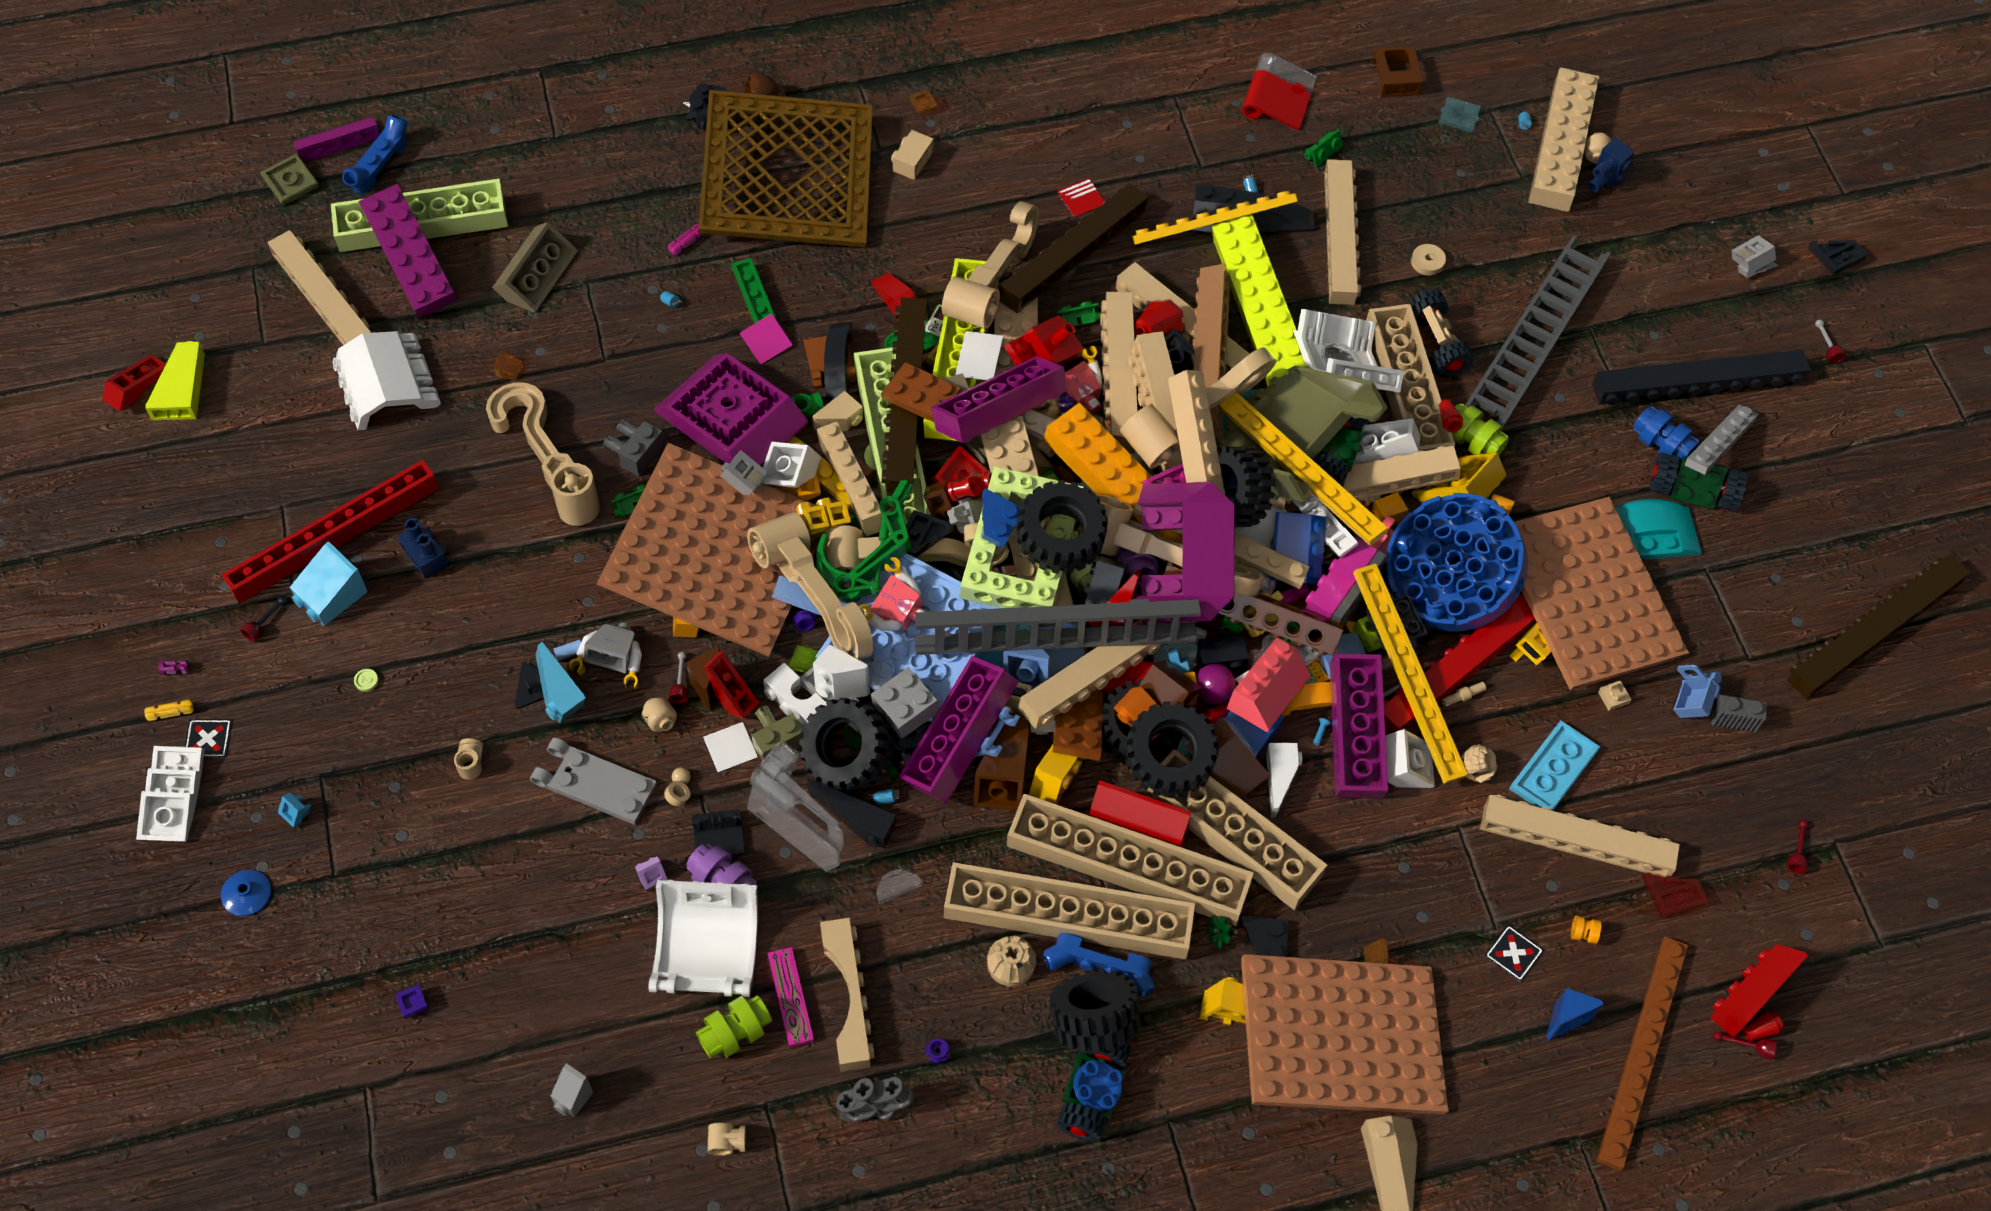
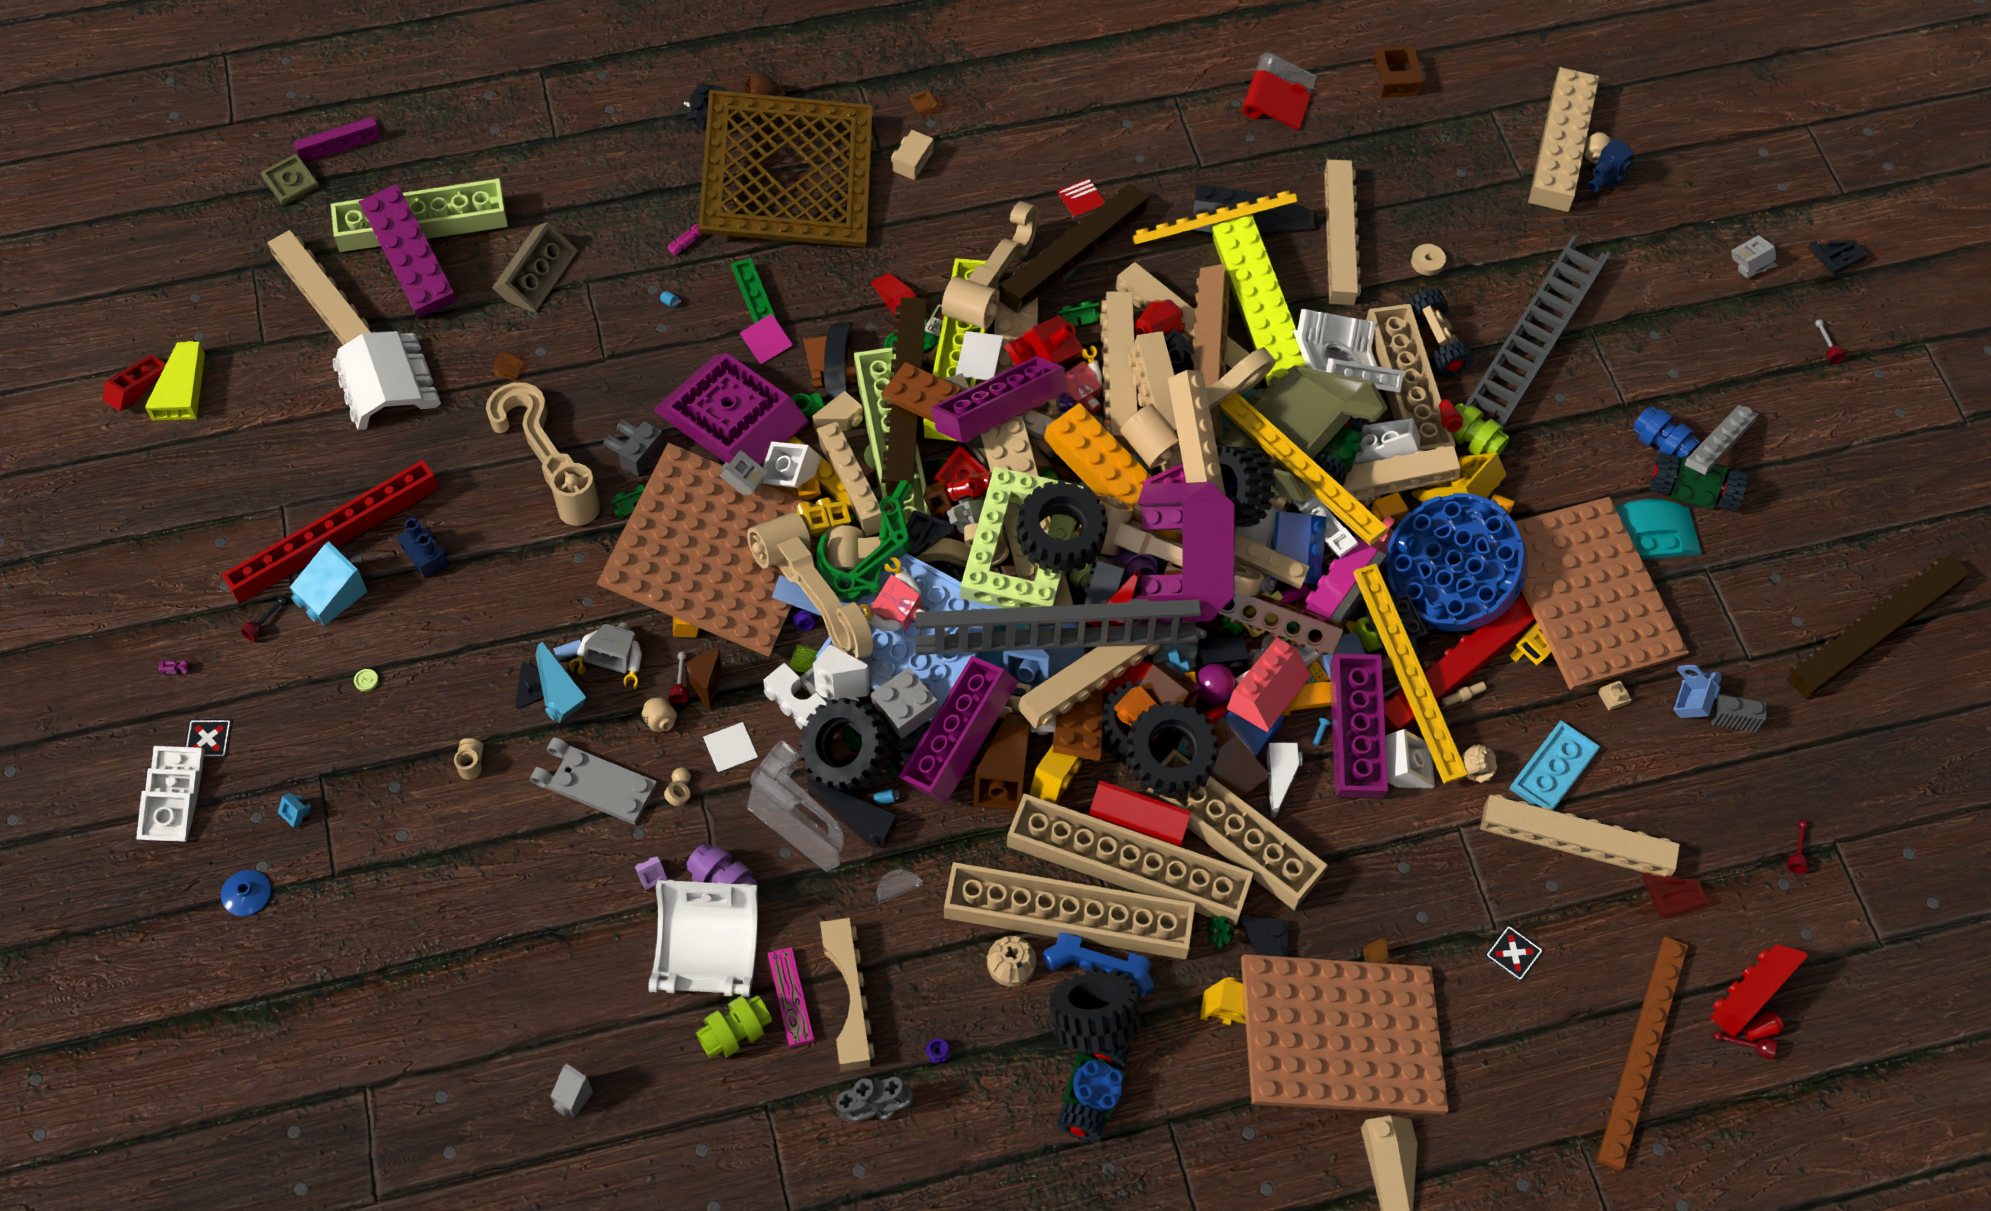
yellow axle [145,700,194,721] -> none
blue plate [342,115,408,194] -> none
dark purple plate [395,984,429,1019] -> none
black hinge [692,809,745,855] -> none
red slope [704,651,759,719] -> none
tan piece [707,1123,746,1156] -> none
olive brick [752,706,804,765] -> none
medium blue flag [974,707,1020,758] -> none
blue wing [982,488,1021,549] -> none
dark azure piece [1243,175,1259,193] -> none
green hinge [1304,129,1343,168] -> none
clear light blue piece [1438,97,1481,132] -> none
dark azure piece [1518,112,1531,129] -> none
blue slope [1546,988,1604,1040] -> none
light orange wheel [1571,915,1601,944] -> none
black brick [1592,350,1811,405] -> none

